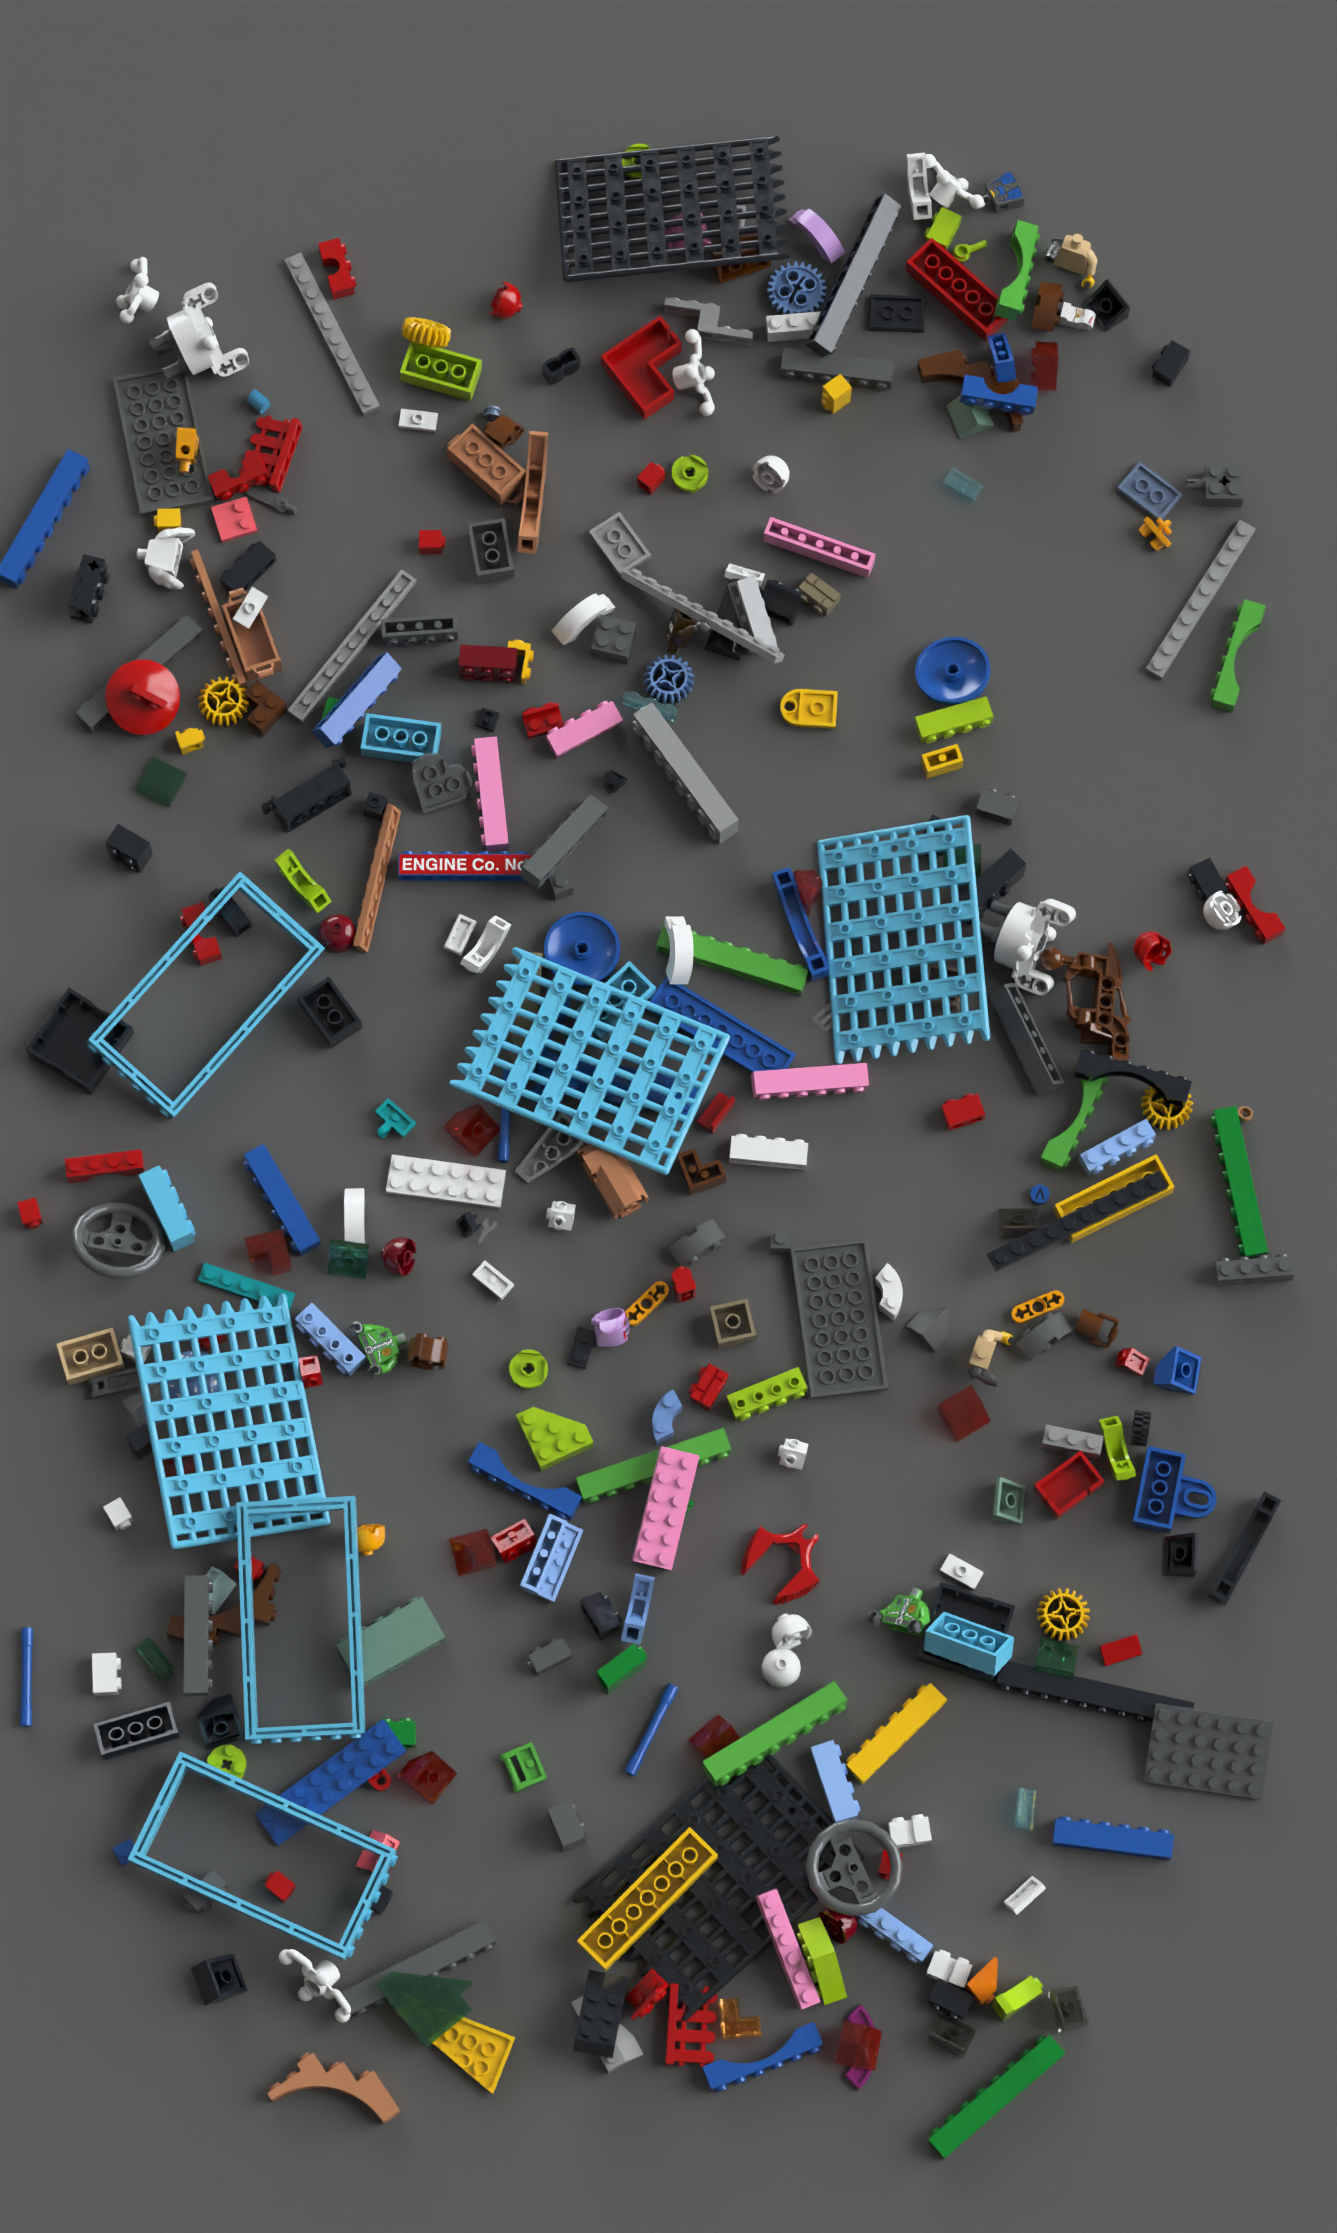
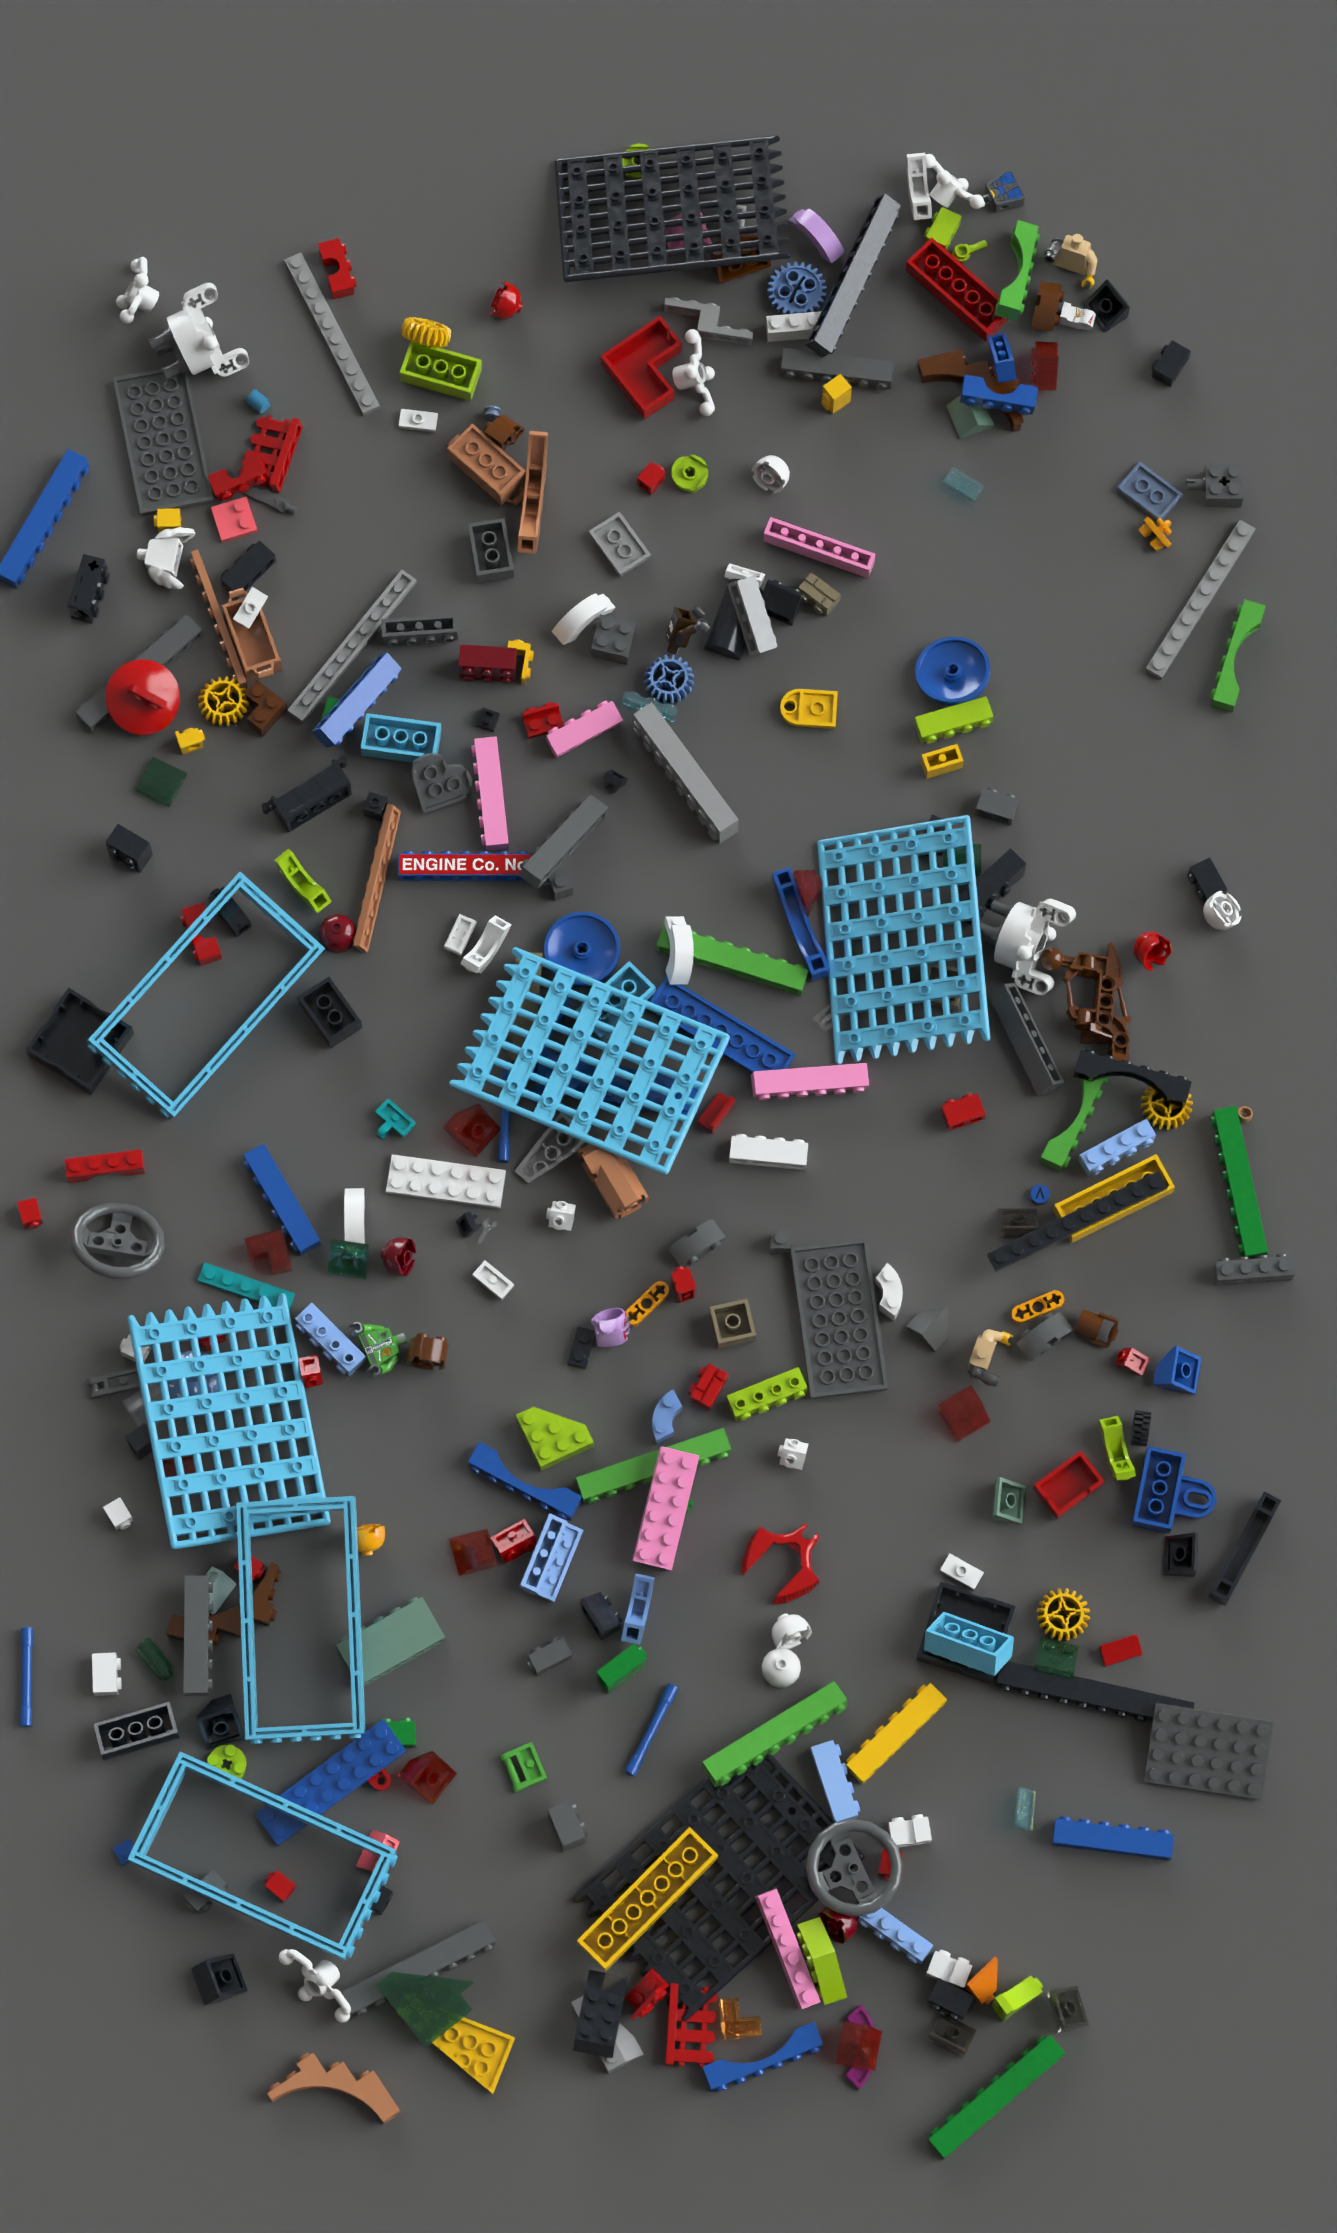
tan brick [57,1327,125,1385] -> none
medium azure brick [139,1165,196,1252] -> none
light orange torso [176,427,199,473] -> none
red brick [419,530,446,554] -> none
lime plate [509,1349,548,1389] -> none
black brick [542,347,581,385] -> none
light grey plate [621,569,785,663] -> none
reddish brown brick [677,1148,726,1195] -> none
clear red slope [689,1714,740,1760] -> none
torso [867,1587,930,1636] -> none
black tile [869,294,925,333] -> none
white plate [1004,1876,1046,1915] -> none
light grey arch [1041,1424,1104,1460] -> none
red arch [1225,865,1286,944] -> none

